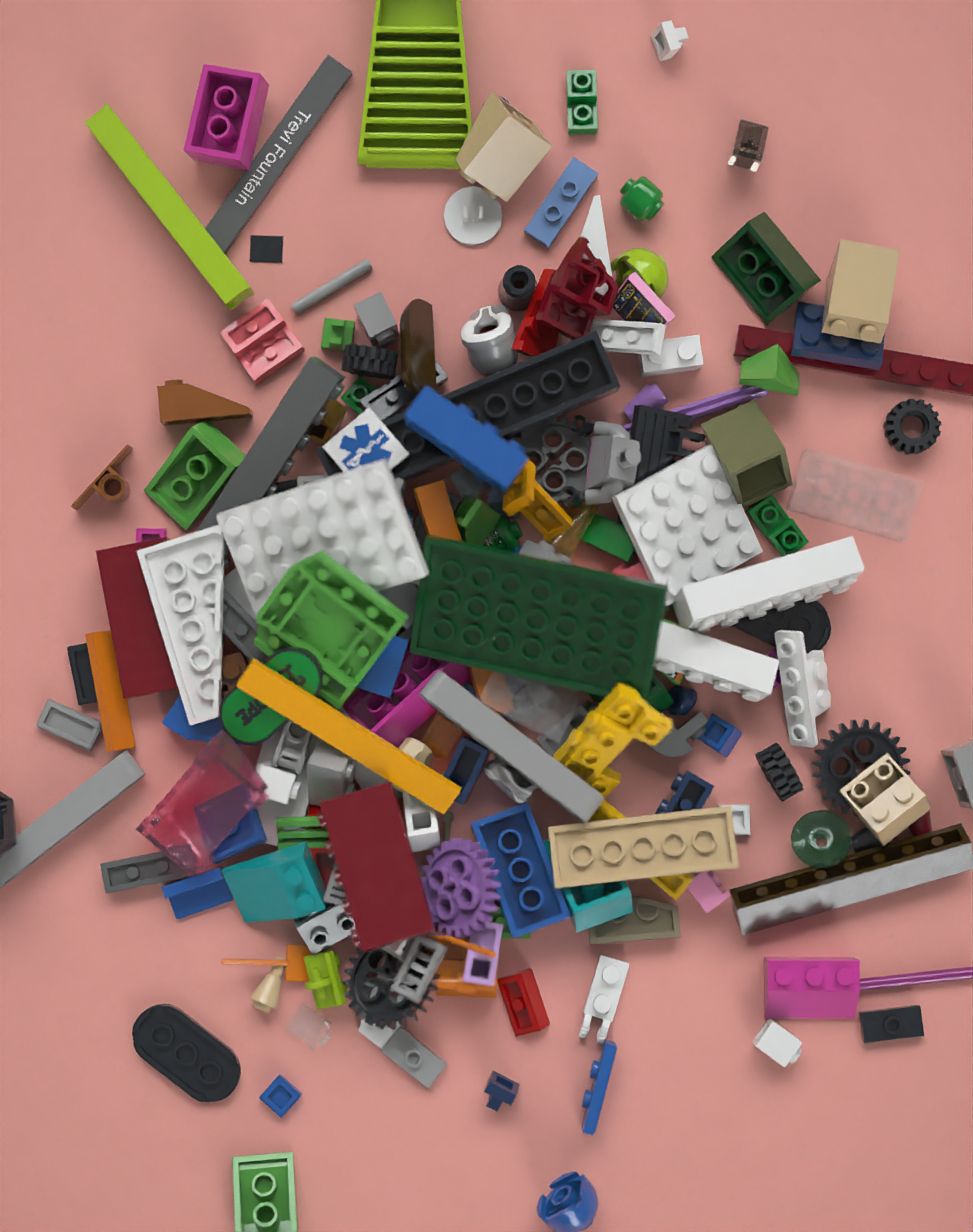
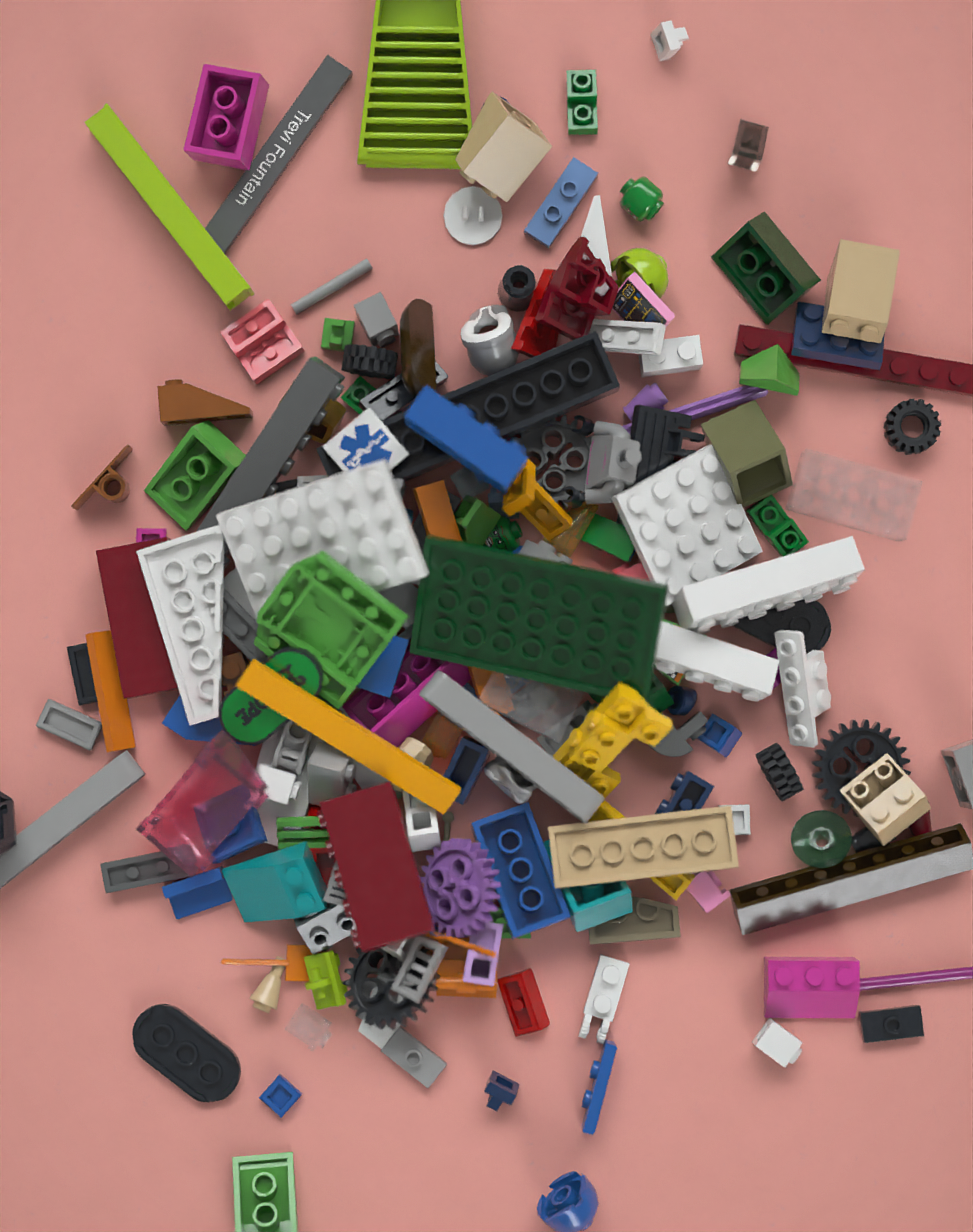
black sticker [250,235,283,263] -> none

